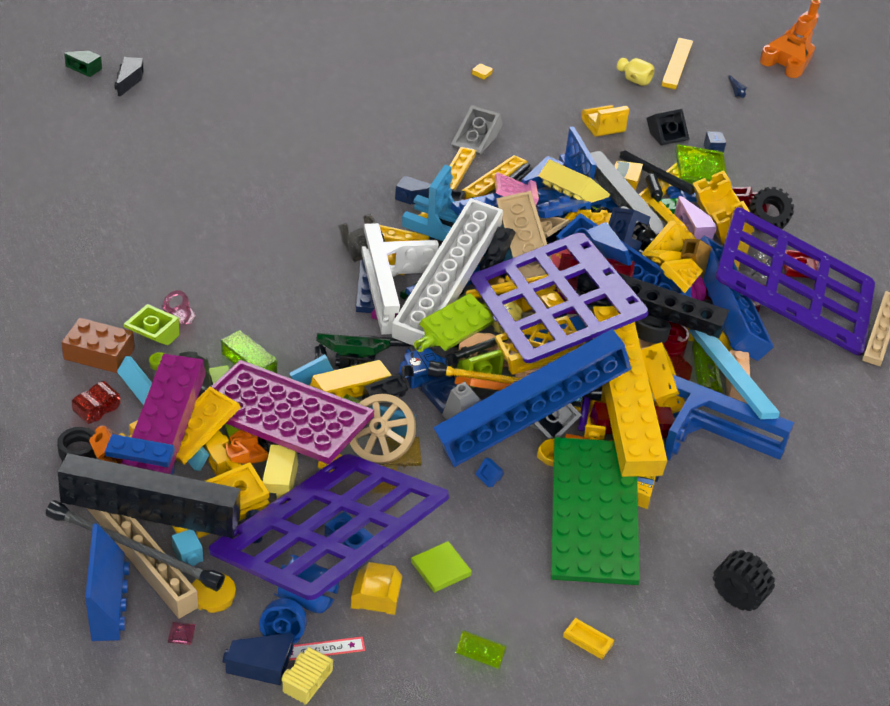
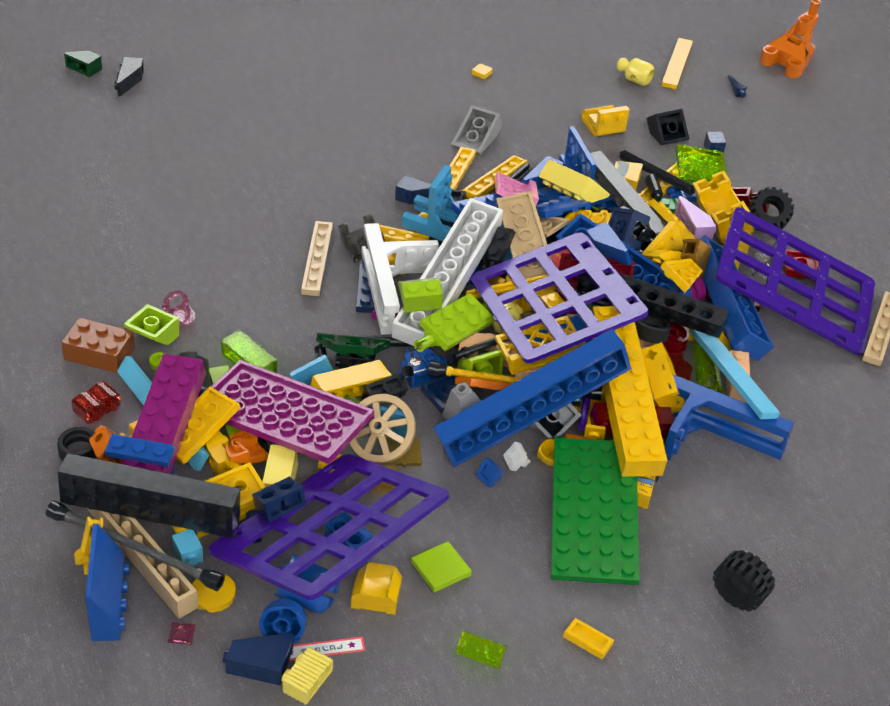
none -> yellow piece [74,517,103,575]
none -> dark blue brick [252,476,306,522]
none -> tan plate [301,221,333,296]
none -> lime slope [398,278,443,313]
none -> white tile [503,442,531,471]

